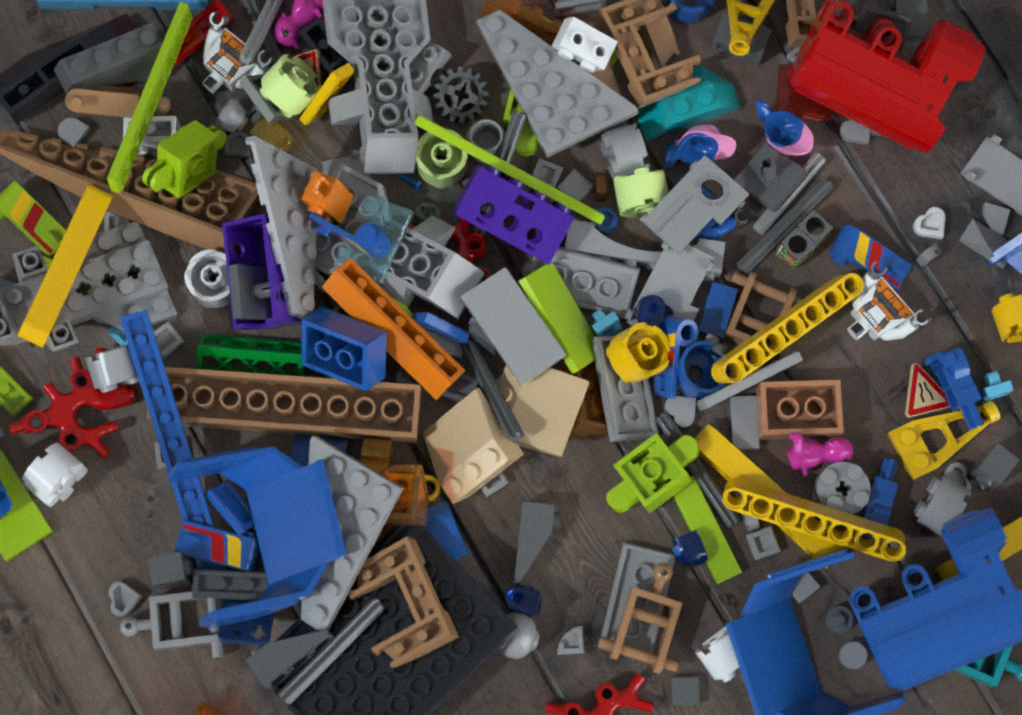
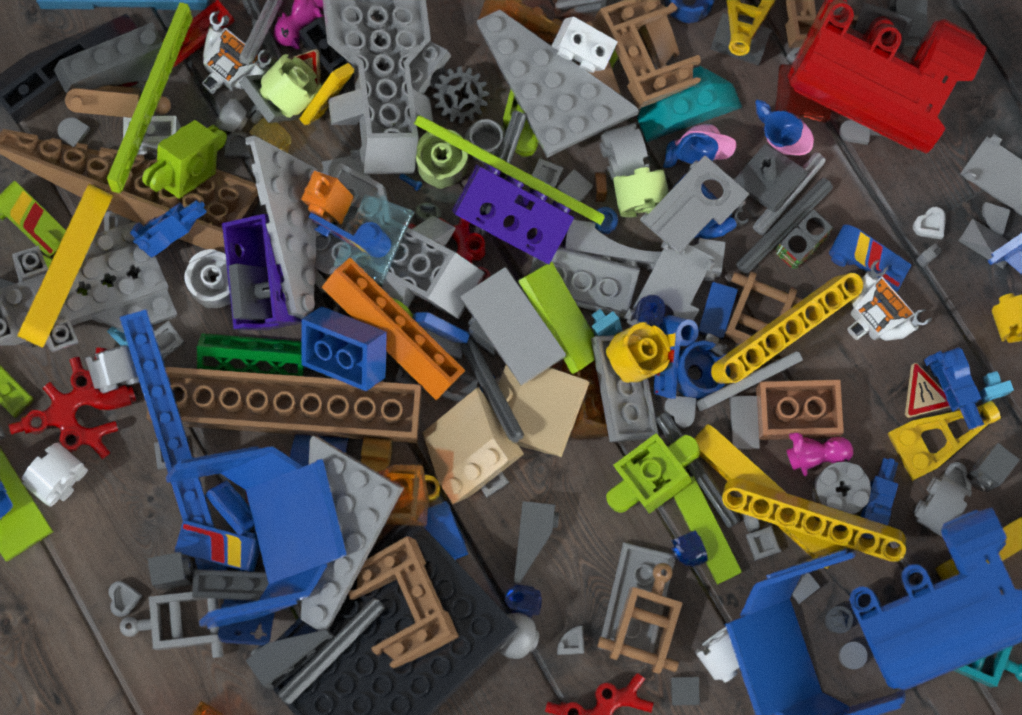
none -> blue piece [130,200,206,258]

